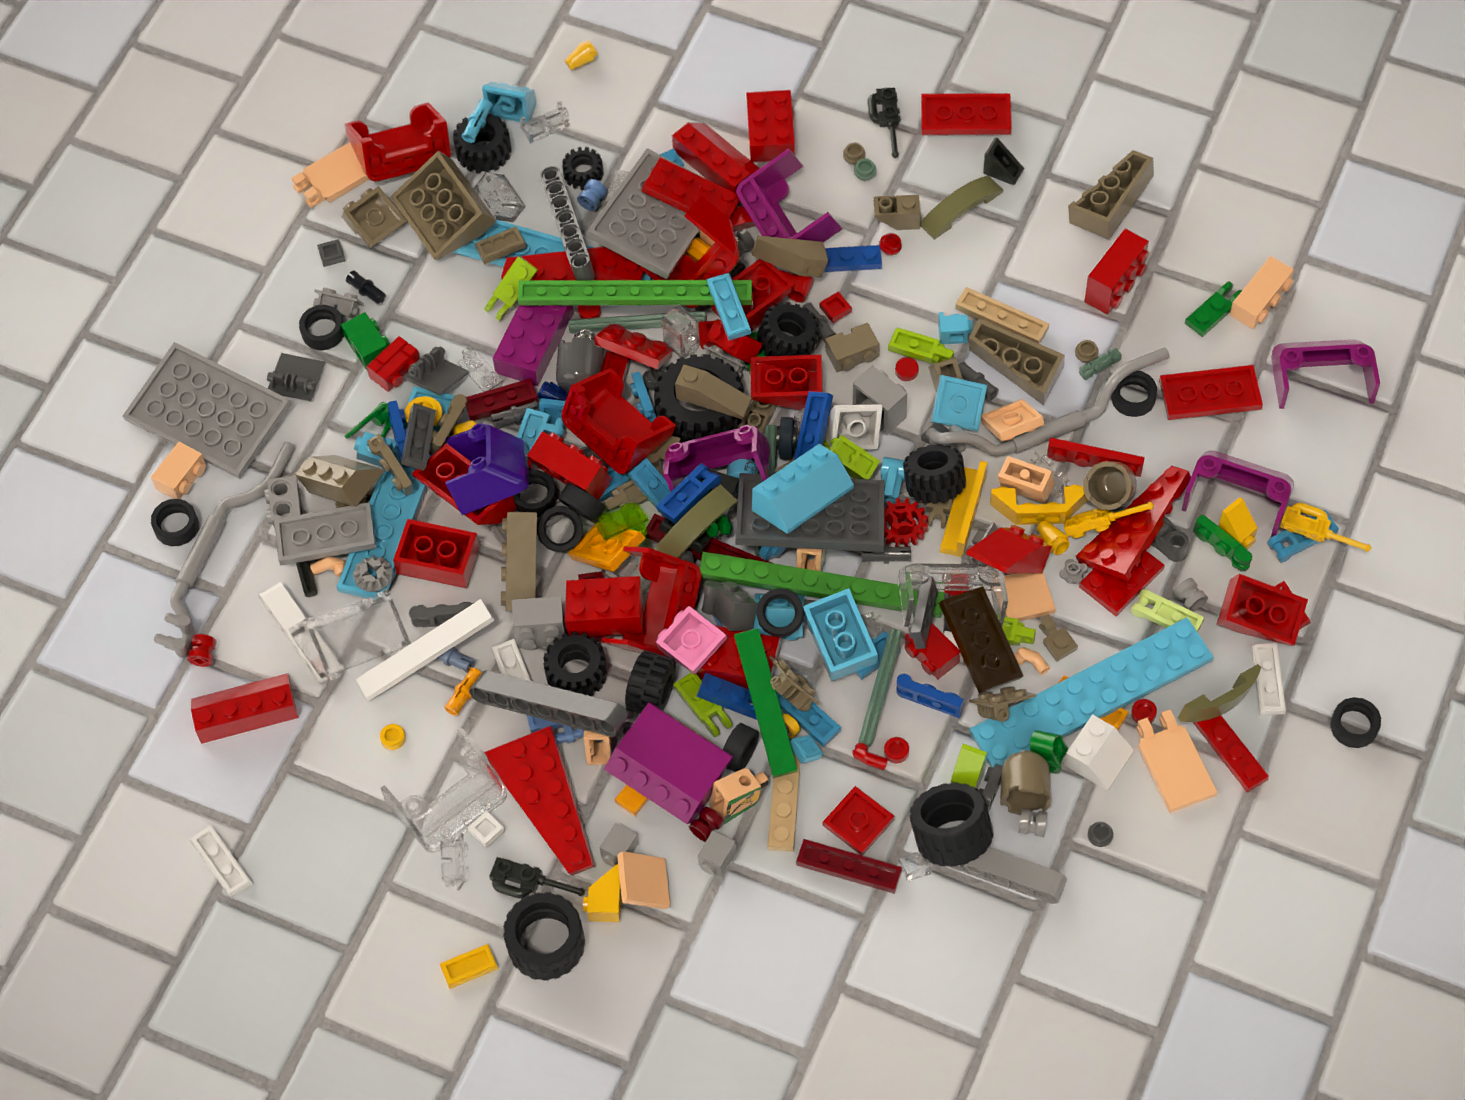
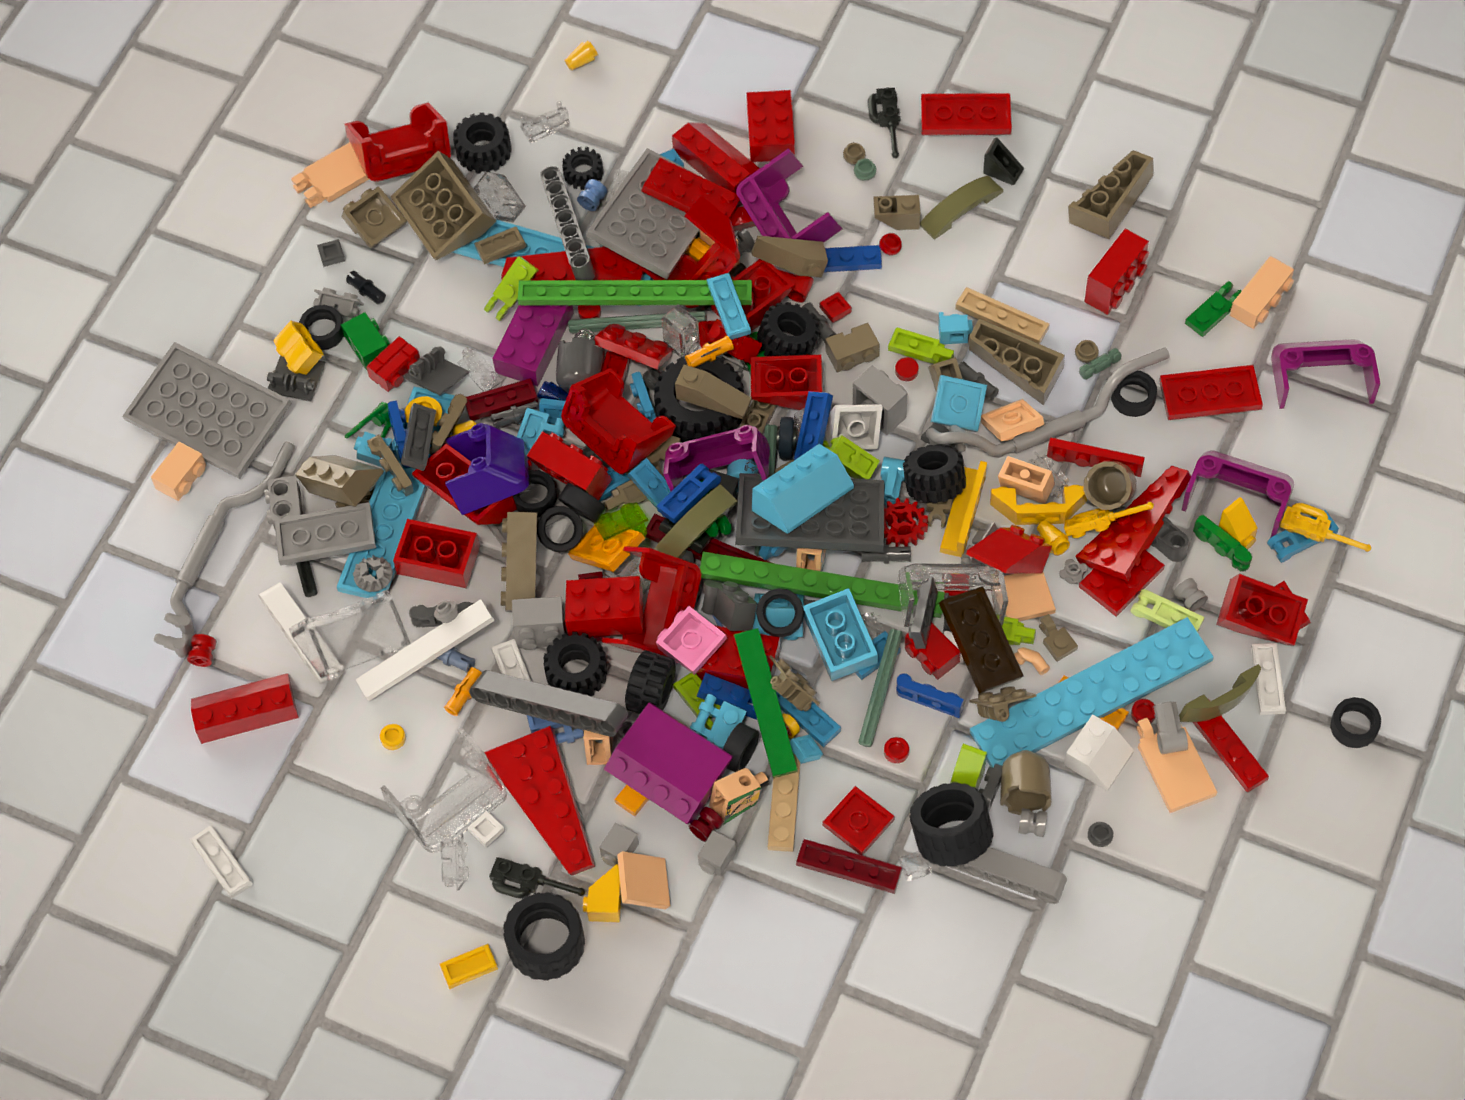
black tyre [151,499,199,546] -> none
light nougat arm [310,556,346,577] -> none
medium azure pin [461,99,492,143] -> none
medium azure slope [482,82,536,124] -> none
red arm [852,743,888,770] -> none
green piece [1030,730,1069,774] -> none
none -> yellow brick [274,320,323,375]
none -> light grey plate [434,601,458,623]
none -> light orange pin [685,336,734,368]
none -> medium azure plate [690,694,747,749]
none -> light grey piece [1153,702,1188,754]

